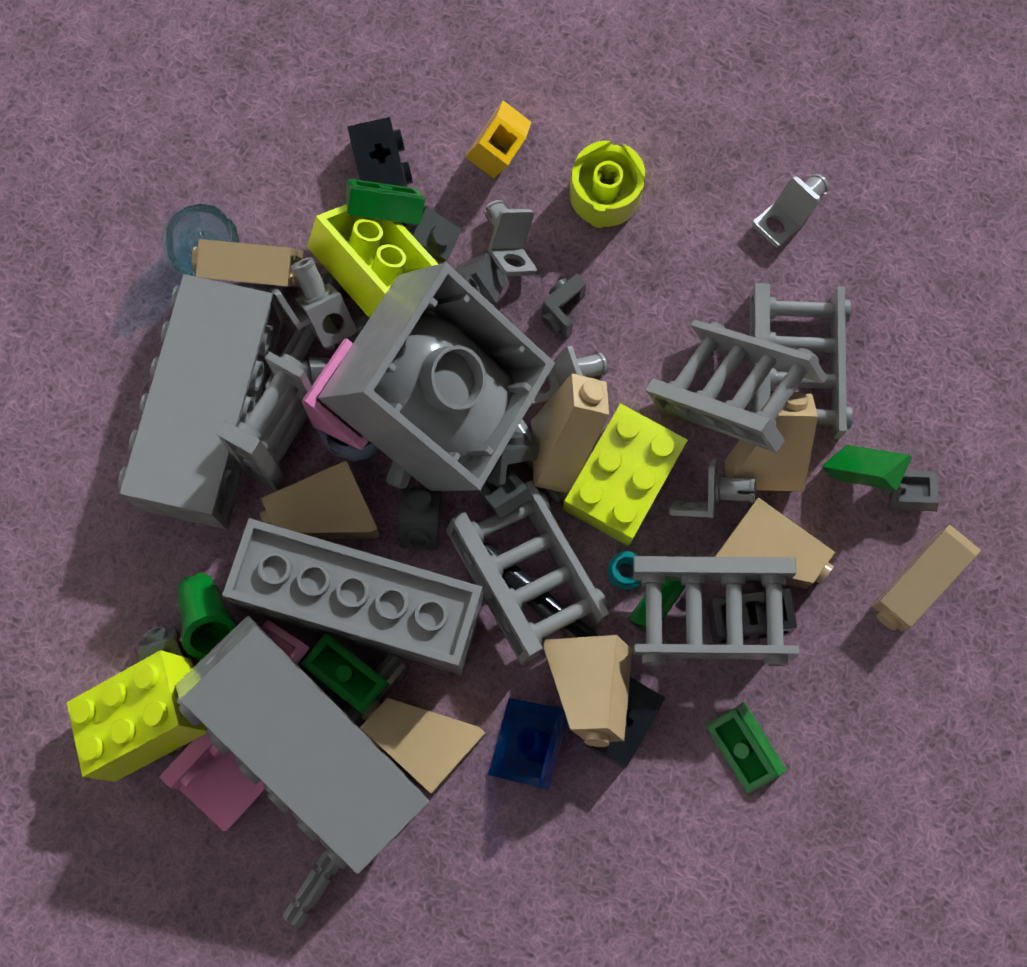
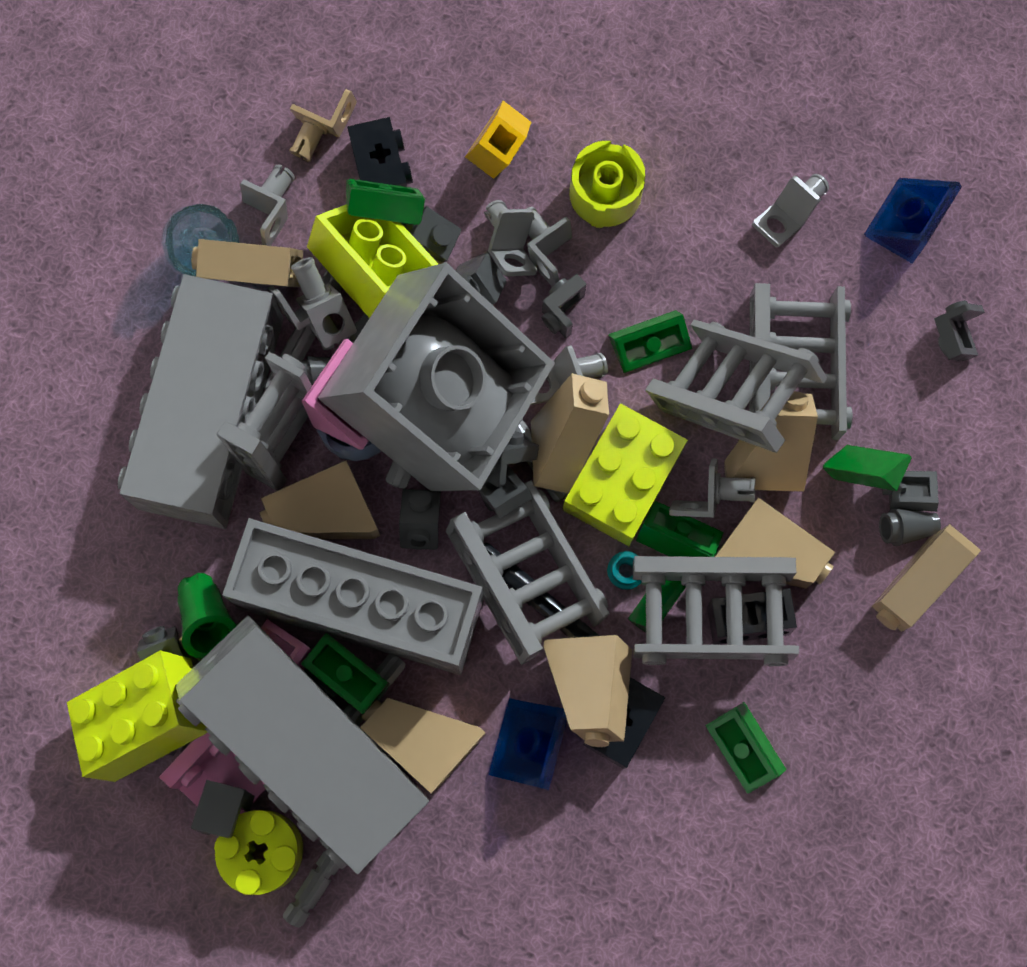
none -> dark grey panel [191,780,255,839]
none -> neon yellow brick [214,810,303,895]
none -> light grey bracket [240,165,295,246]
none -> tan bracket [289,89,357,162]
none -> light grey bracket [526,206,572,287]
none -> green slope [608,310,693,373]
none -> green slope [636,501,724,557]
none -> clear blue slope [864,178,962,264]
none -> dark grey cone [879,508,941,547]
none -> dark grey bracket [934,300,985,361]

